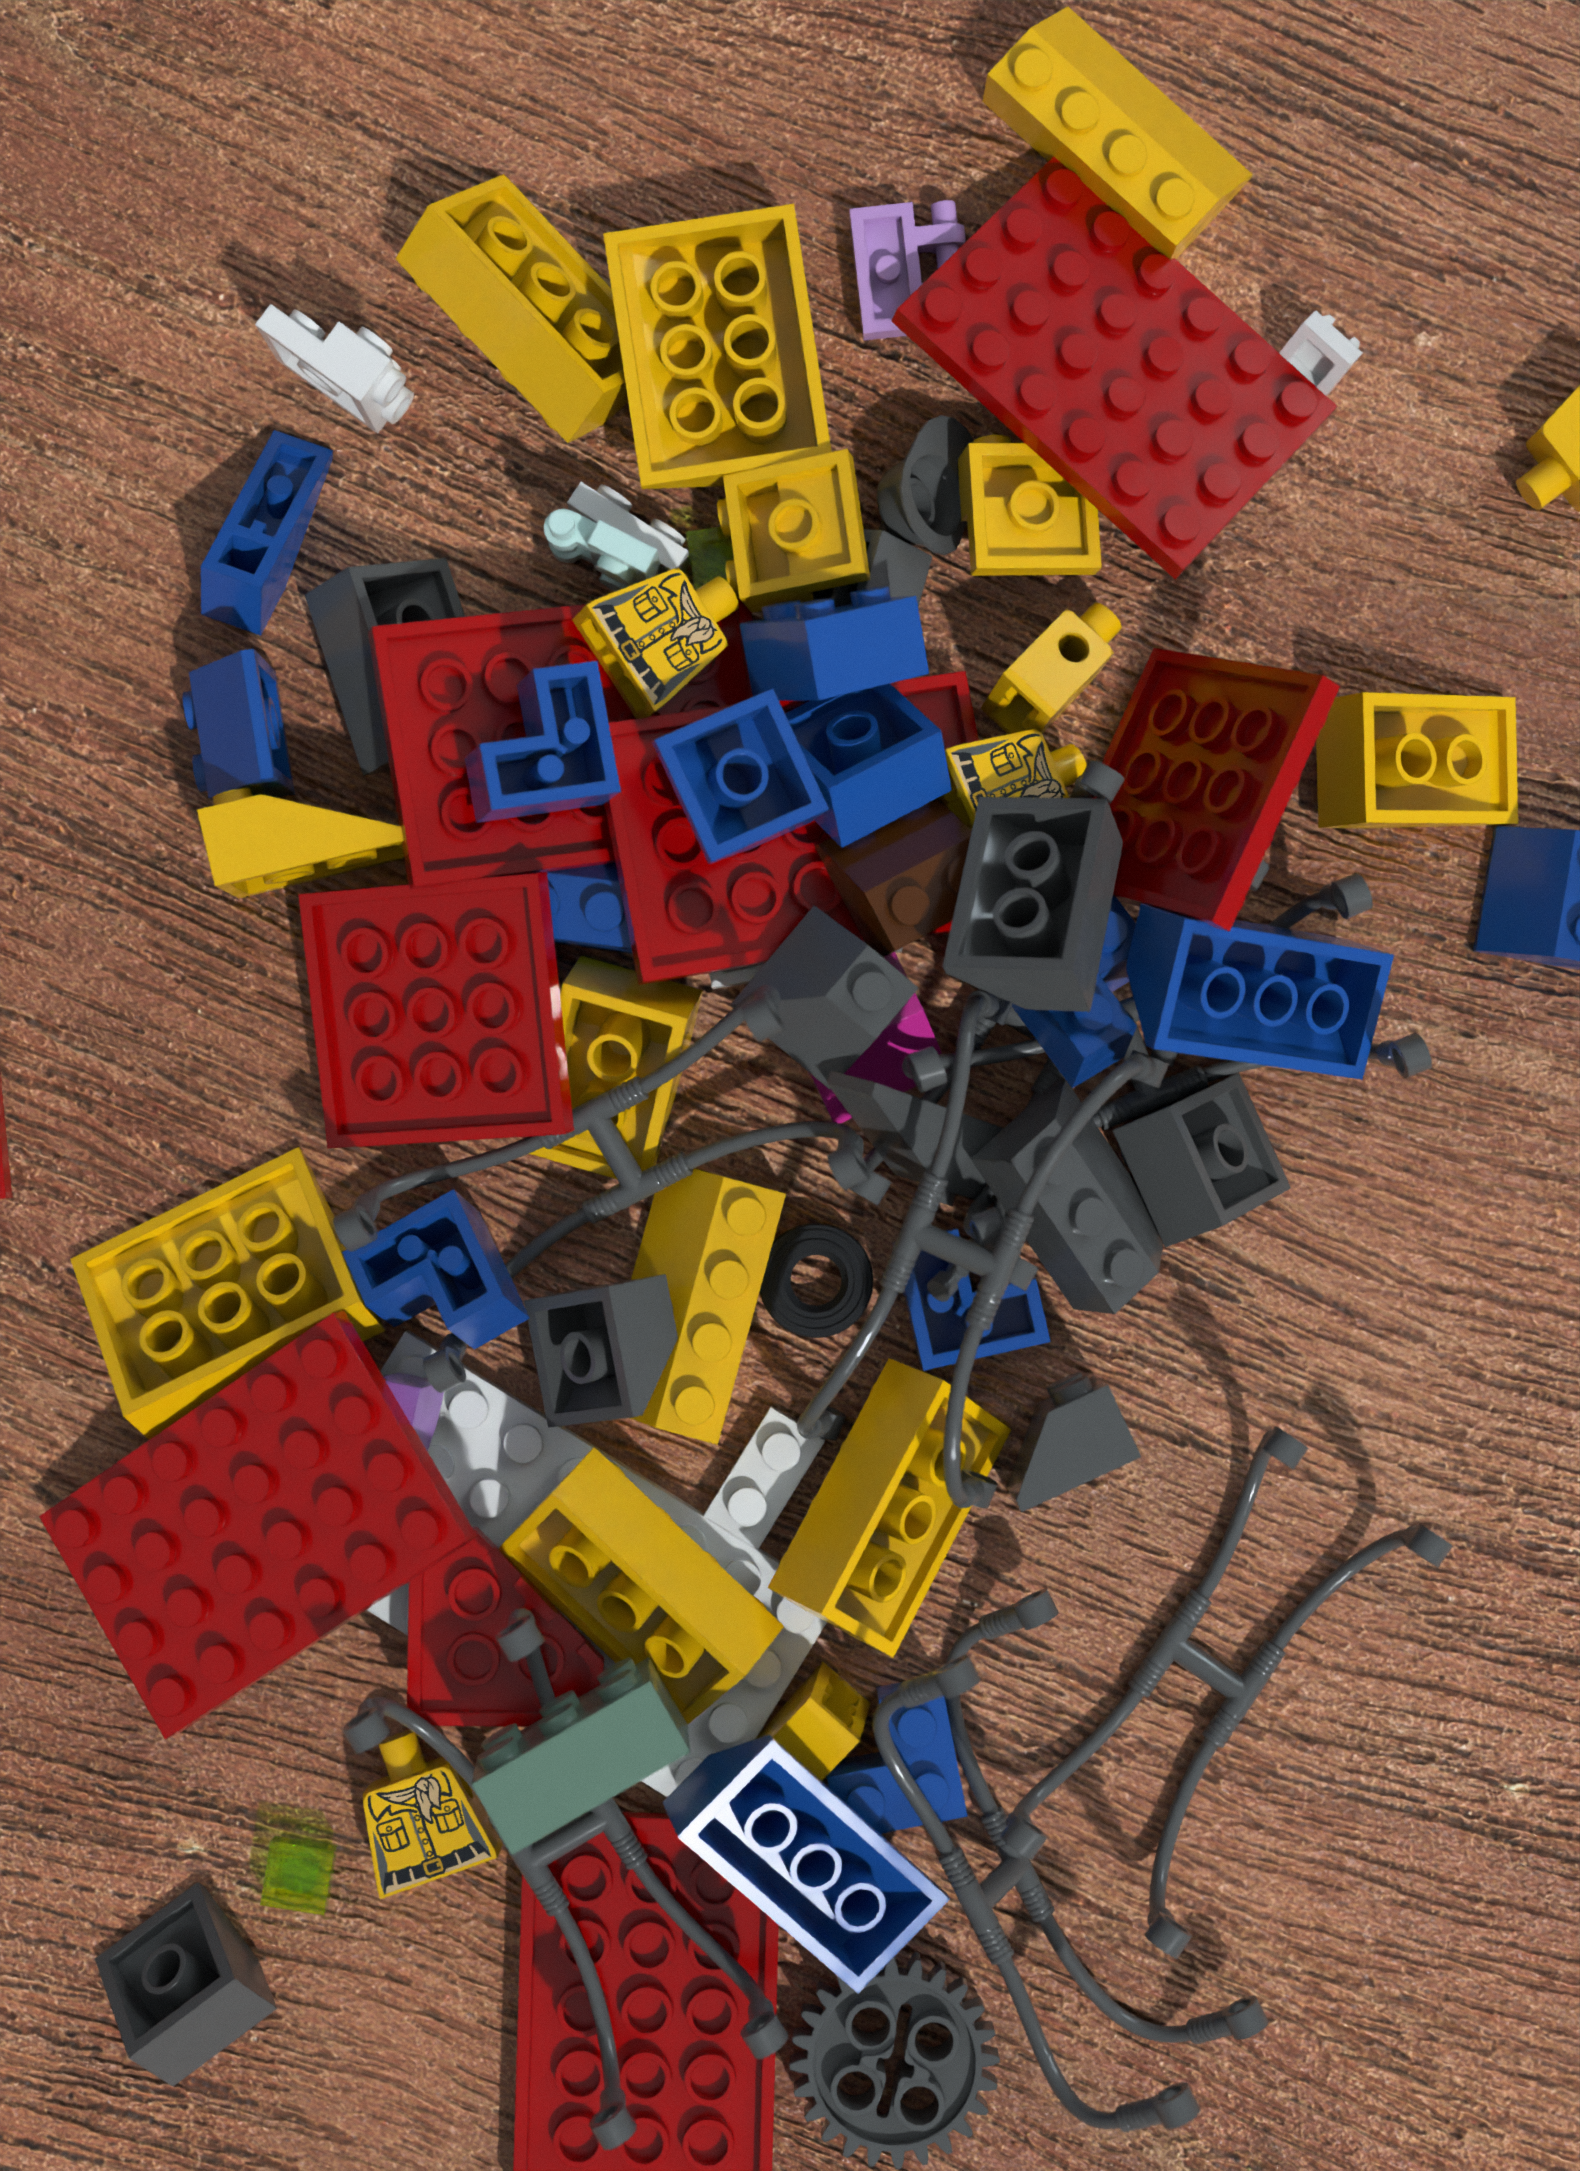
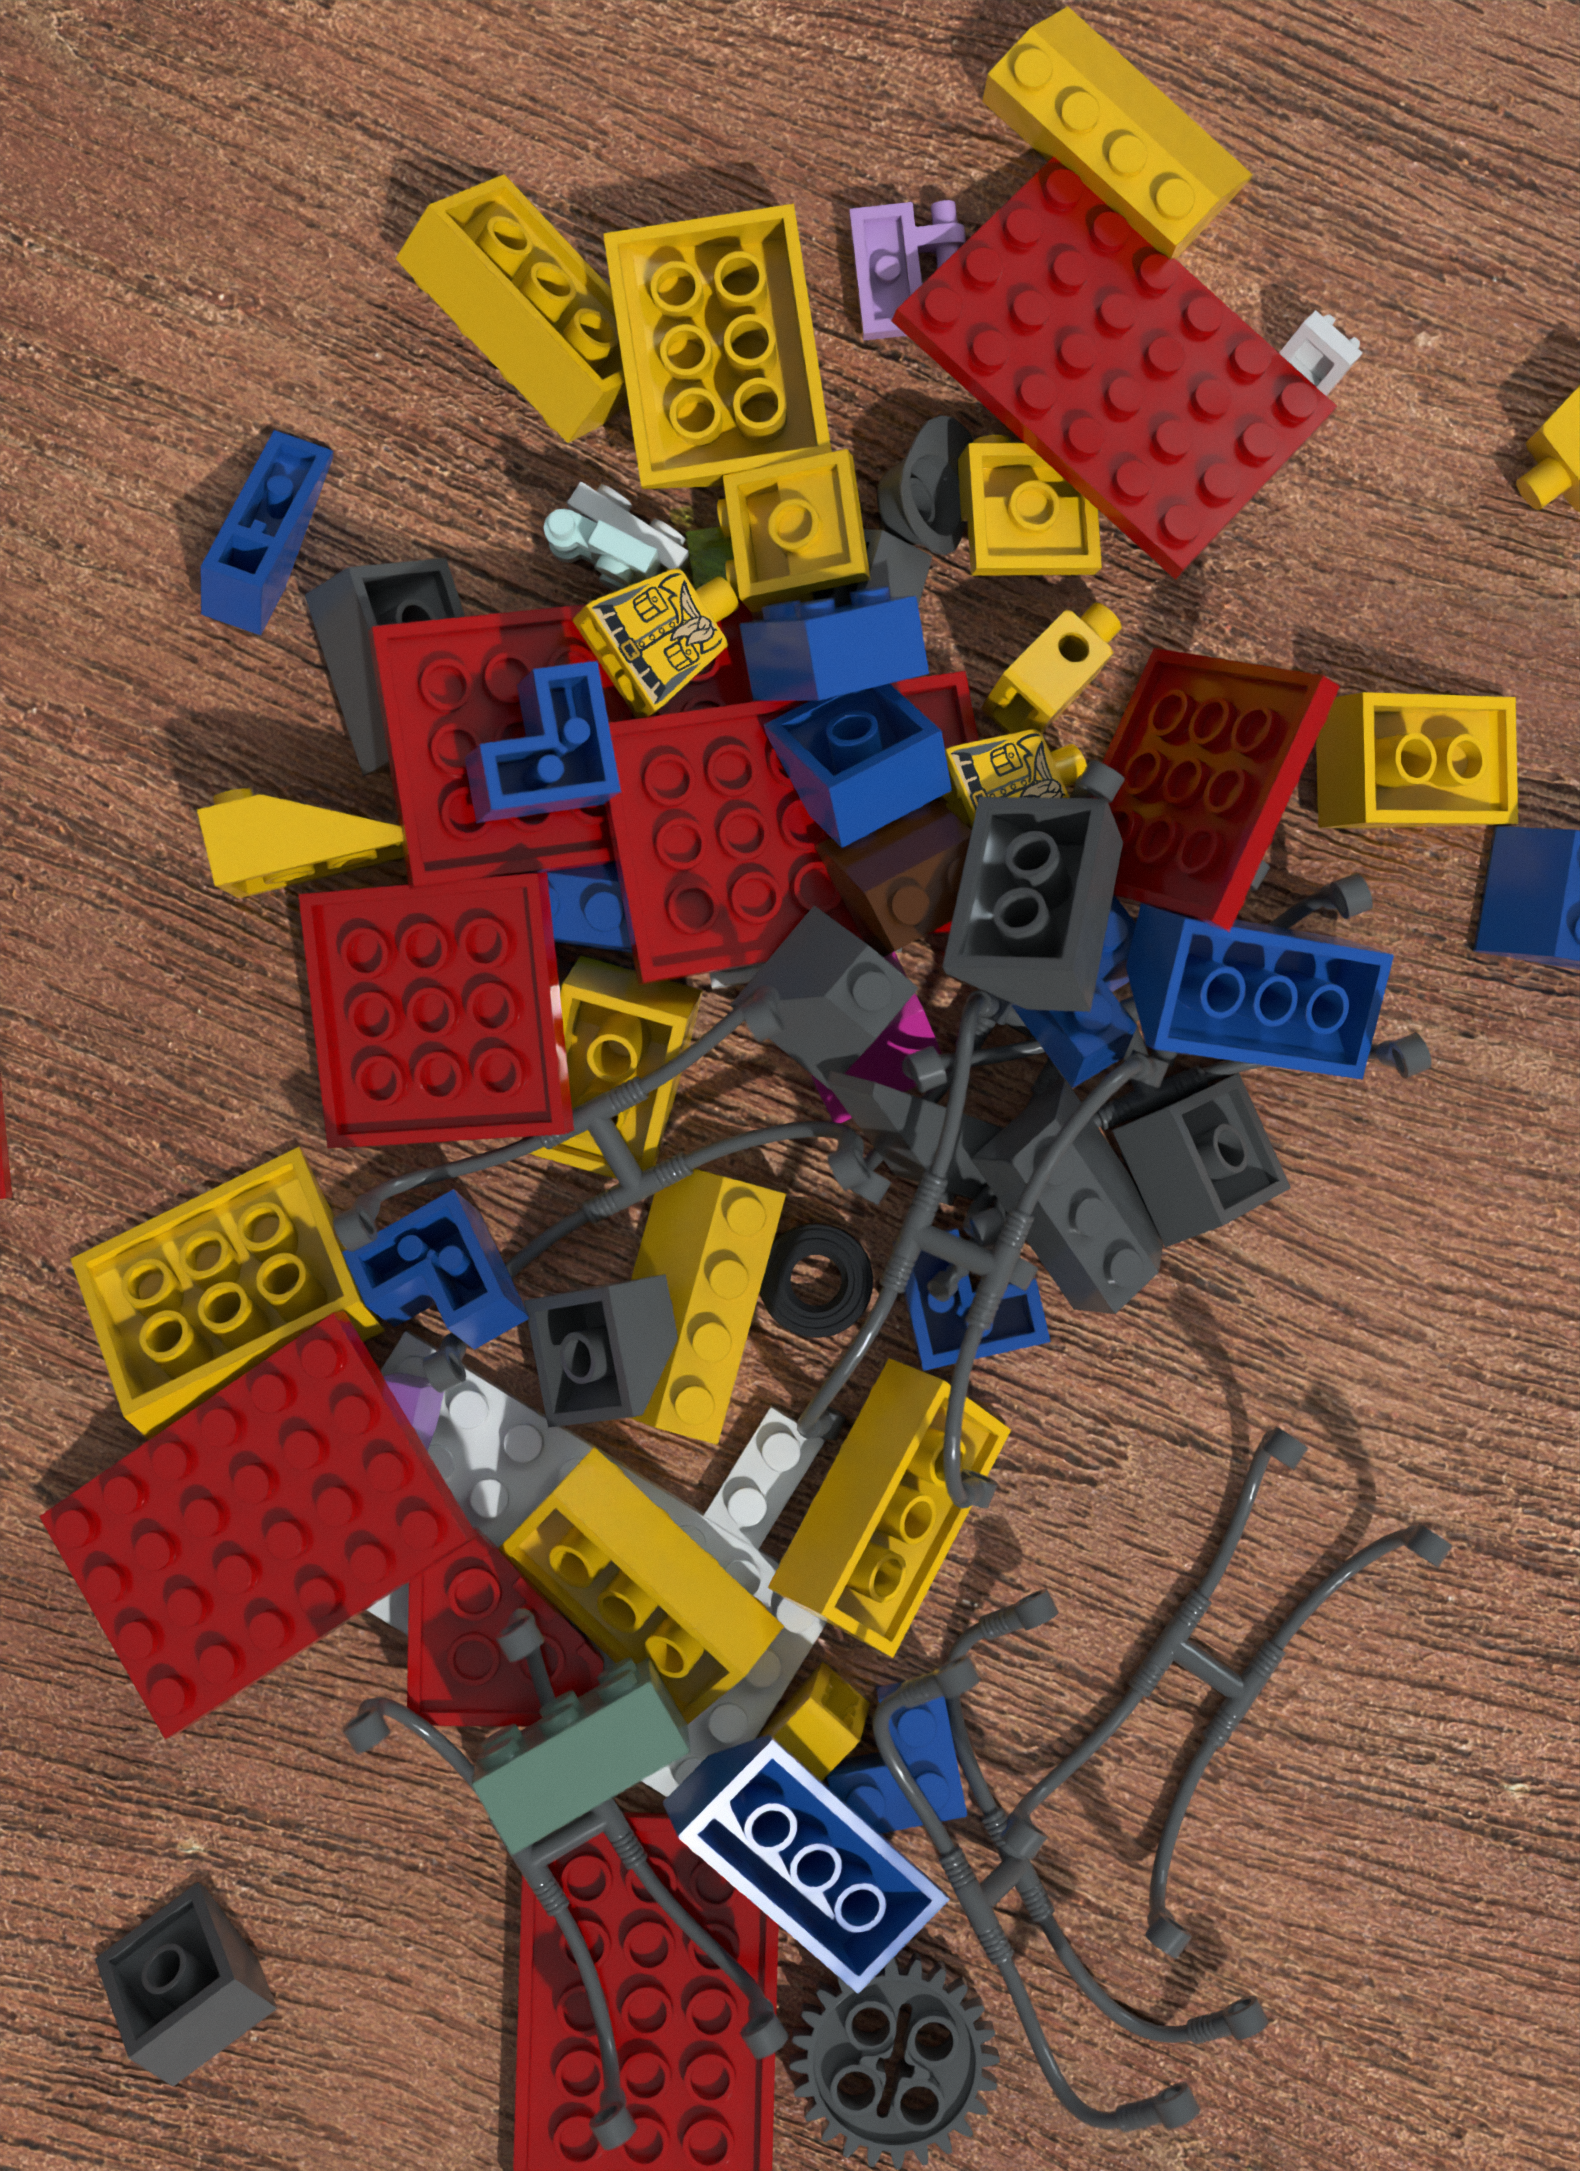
blue slope [182,649,295,801] -> none
white plate [255,304,414,434] -> none
clear neon green plate [260,1836,338,1915] -> none
torso [363,1730,503,1899] -> none
blue slope [652,688,829,864] -> none
dark grey slope [1006,1372,1141,1513] -> none

